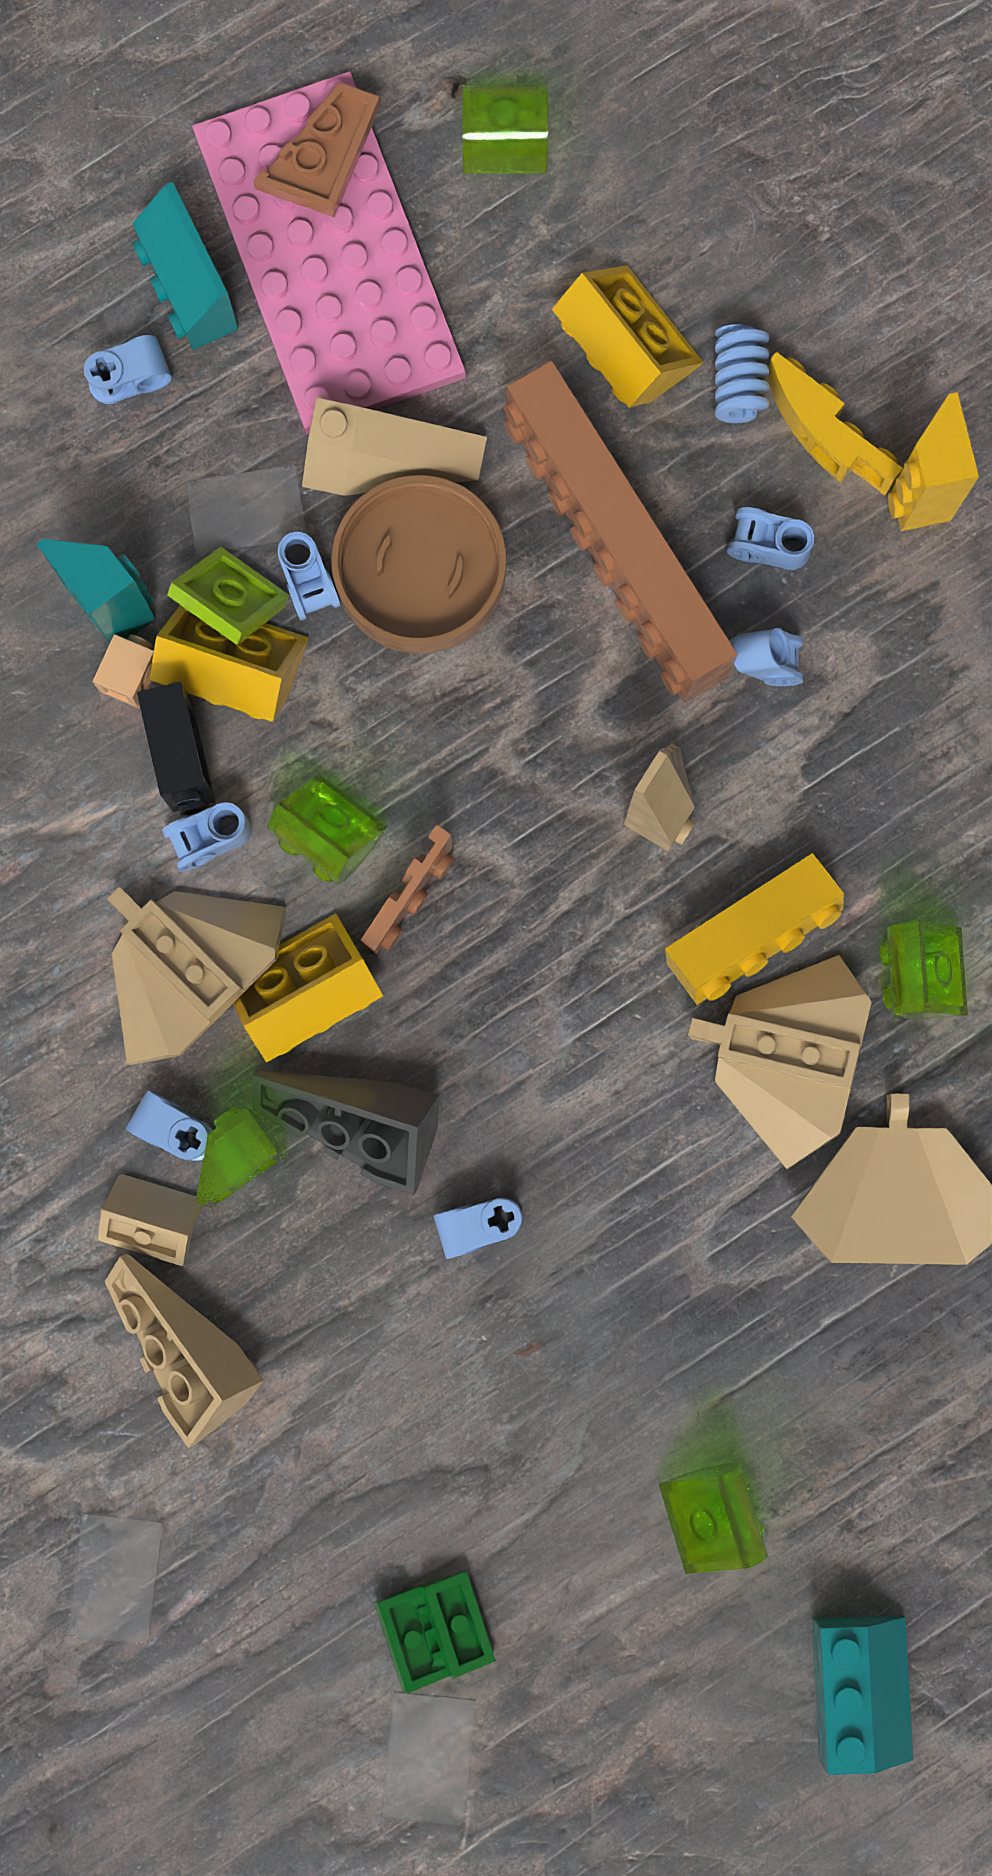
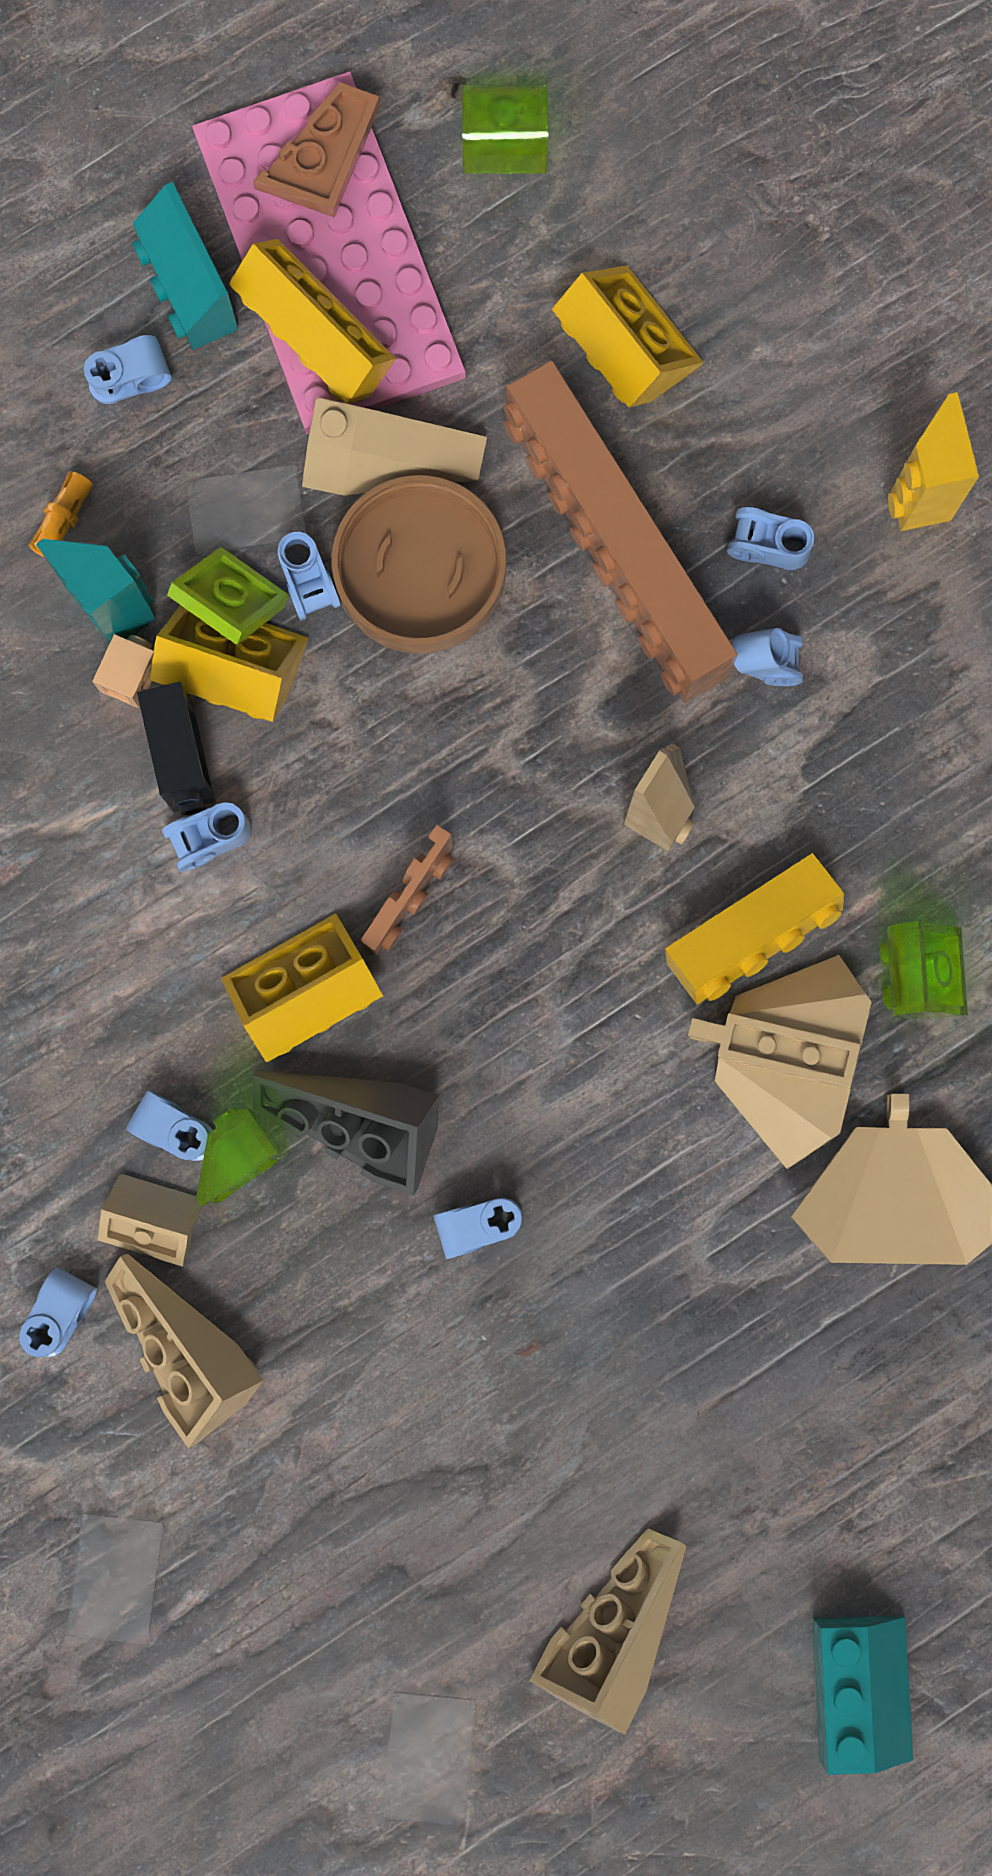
tan panel [107,887,286,1065] -> none
clear neon green brick [267,774,388,884] -> none
green slope [374,1571,496,1694] -> none
clear neon green brick [659,1463,768,1574] -> none
light blue piece [715,324,769,424] -> none
yellow slope [766,352,903,496] -> none
none -> light blue piece [19,1267,97,1357]
none -> light orange pin [28,471,93,558]
none -> yellow brick [229,239,396,404]
none -> tan wedge [529,1528,686,1735]

